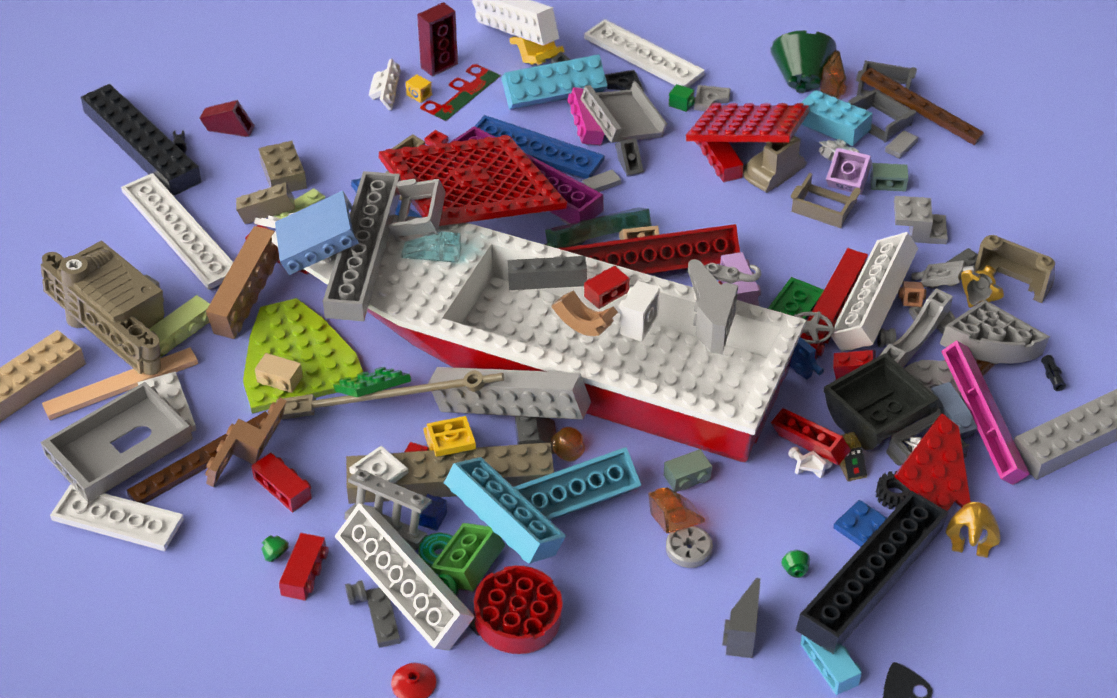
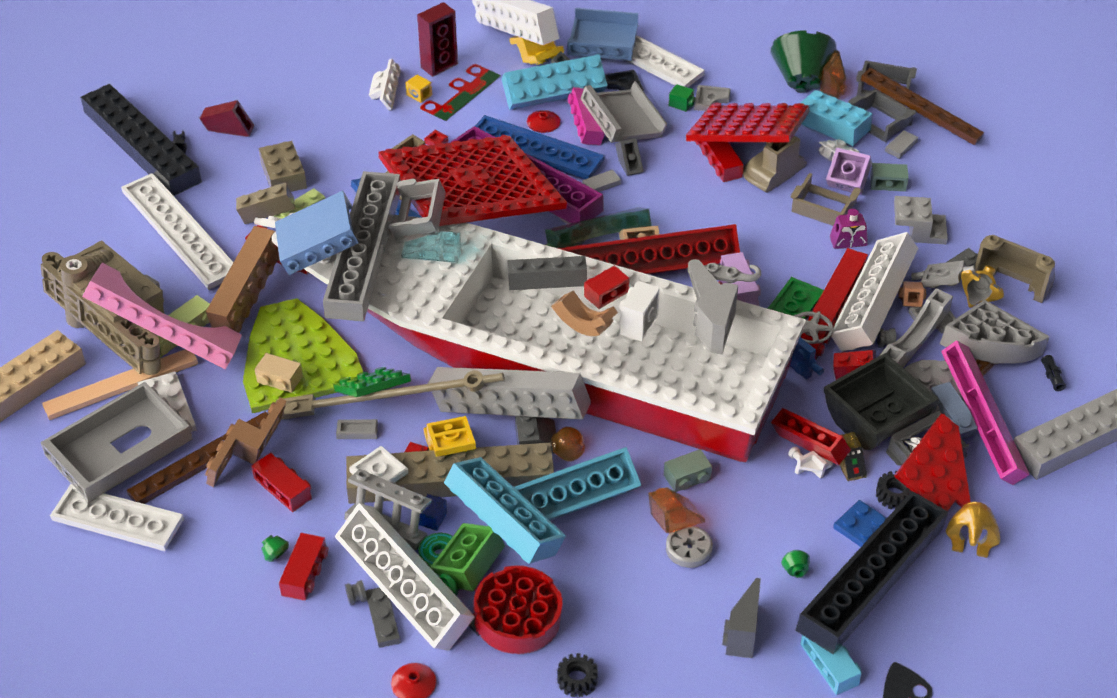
none -> bright pink arch [82,263,242,369]
none -> light grey tile [336,419,378,439]
none -> red dish [527,110,560,133]
none -> black tyre [557,653,598,698]
none -> medium blue panel [567,8,639,61]
none -> magenta torso [830,208,868,249]

